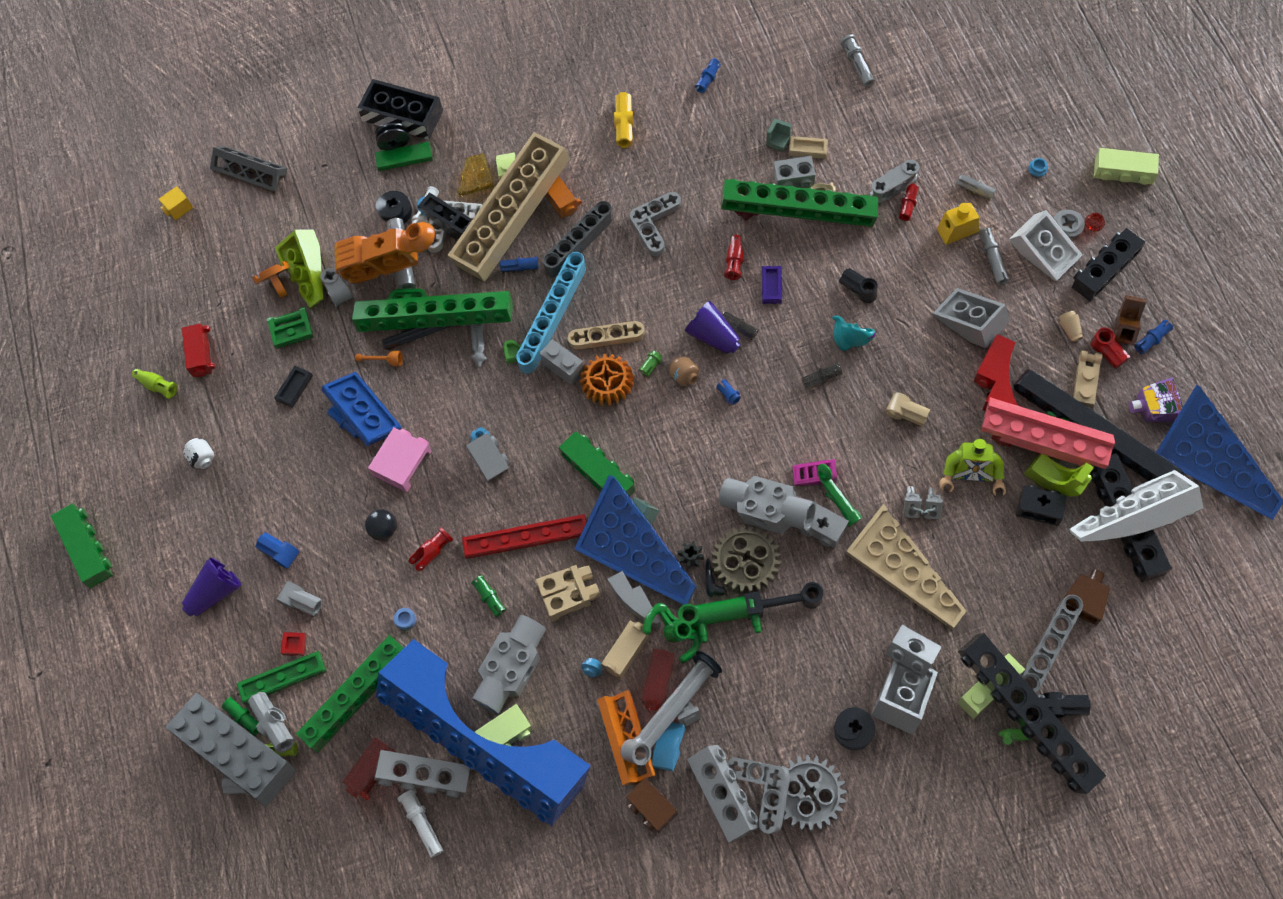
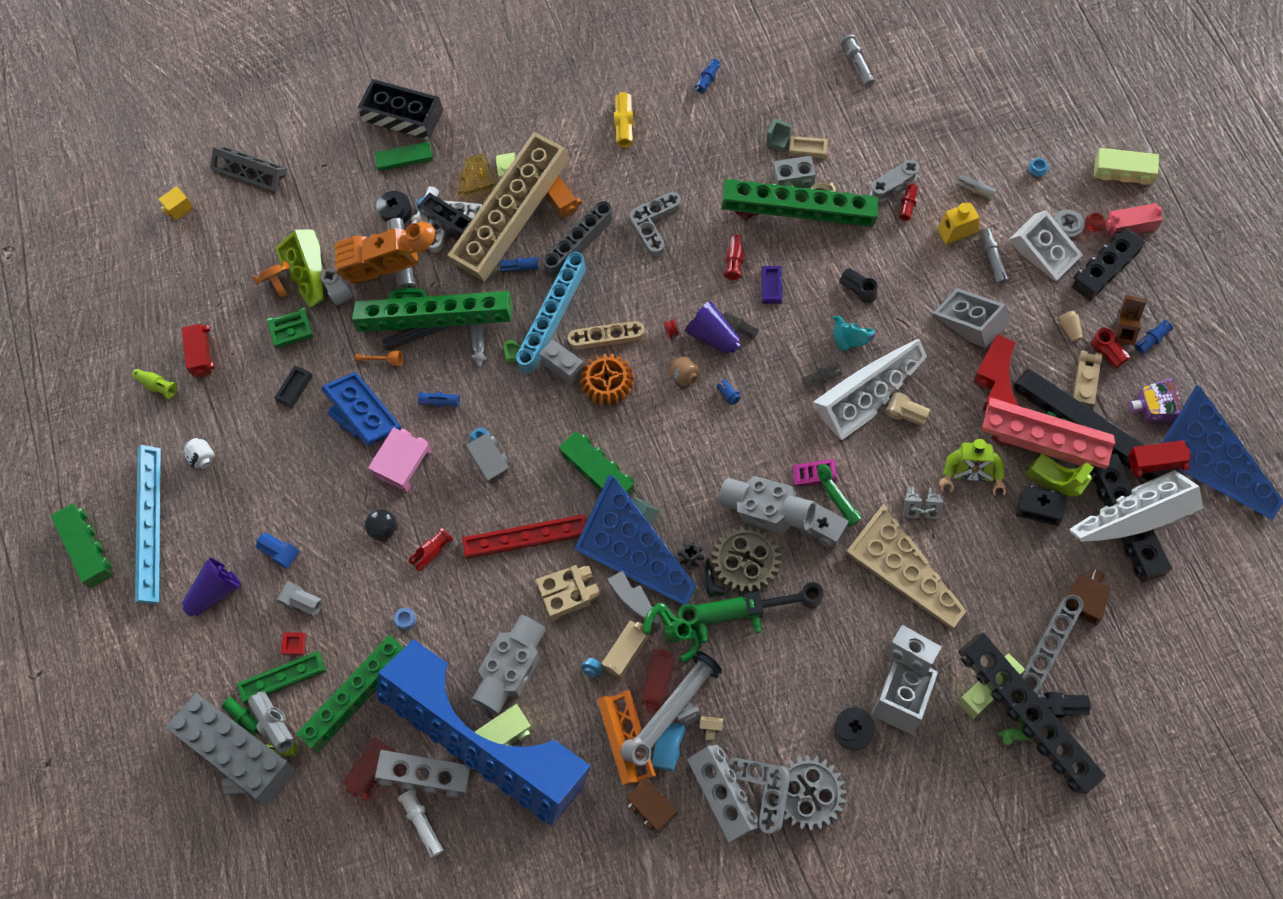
black piece [375,123,410,151] -> none
green pin [471,575,507,617] -> none
bright green pin [639,351,662,377] -> none
none -> medium azure plate [135,445,161,605]
none -> blue pin [418,392,460,408]
none -> red bush [663,319,679,339]
none -> tan tile [700,716,723,741]
none -> white wedge [813,339,927,440]
none -> coral brick [1105,203,1163,238]
none -> red brick [1128,440,1191,477]

